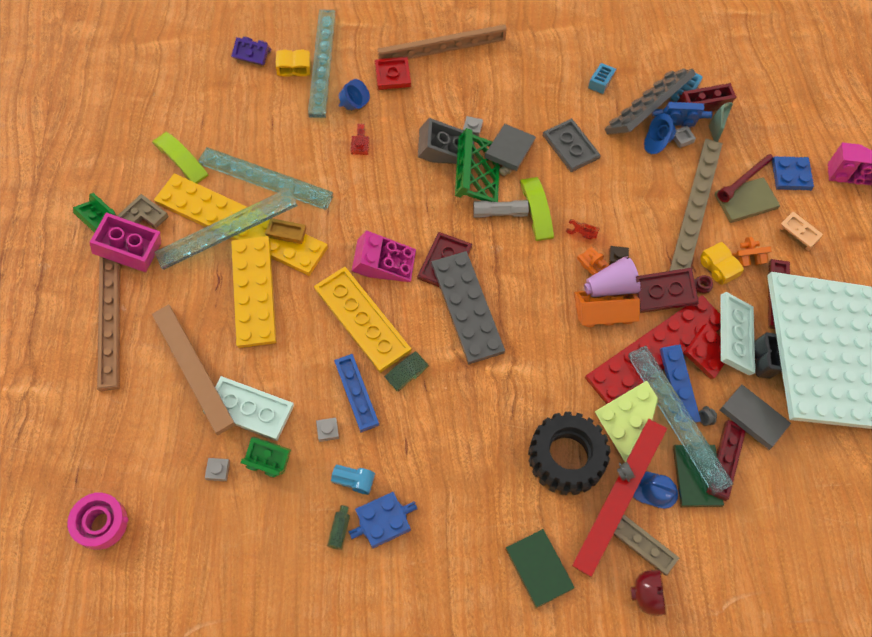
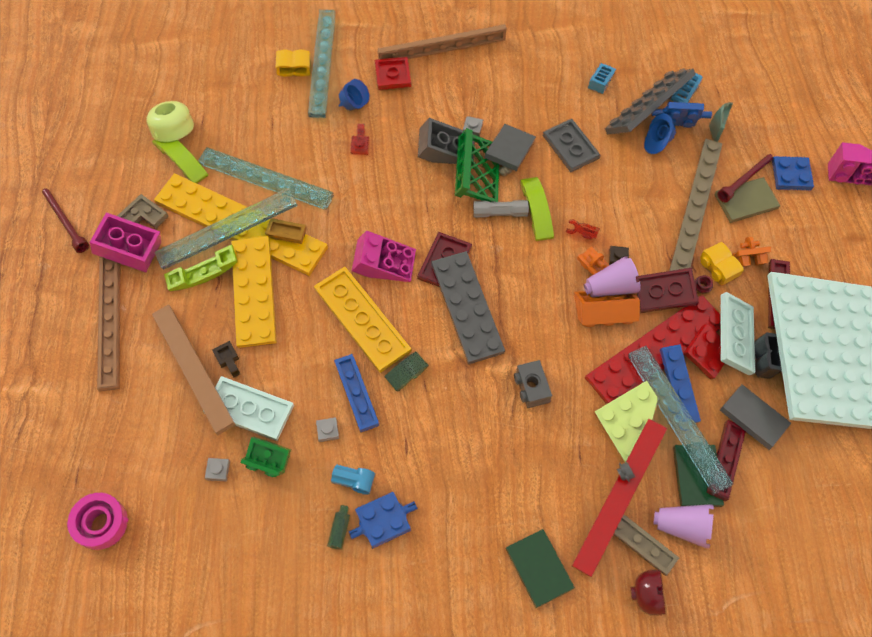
green bracket [73,193,116,233] -> none
dark purple bracket [231,36,272,66] -> none
black tyre [528,412,611,495] -> none
blue piece [633,471,678,509] -> none
light grey plate [673,126,696,148] -> none
dark red brick [677,83,736,112] -> none
dark grey plate [699,406,717,426] -> none
light nougat hinge [779,212,823,251] -> none
none -> dark red piece [42,188,89,253]
none -> yellowish green piece [146,101,194,142]
none -> lime slope [164,245,238,291]
none -> dark brown plate [212,341,240,378]
none -> dark grey brick [514,360,552,409]
none -> lavender cone [654,505,714,549]

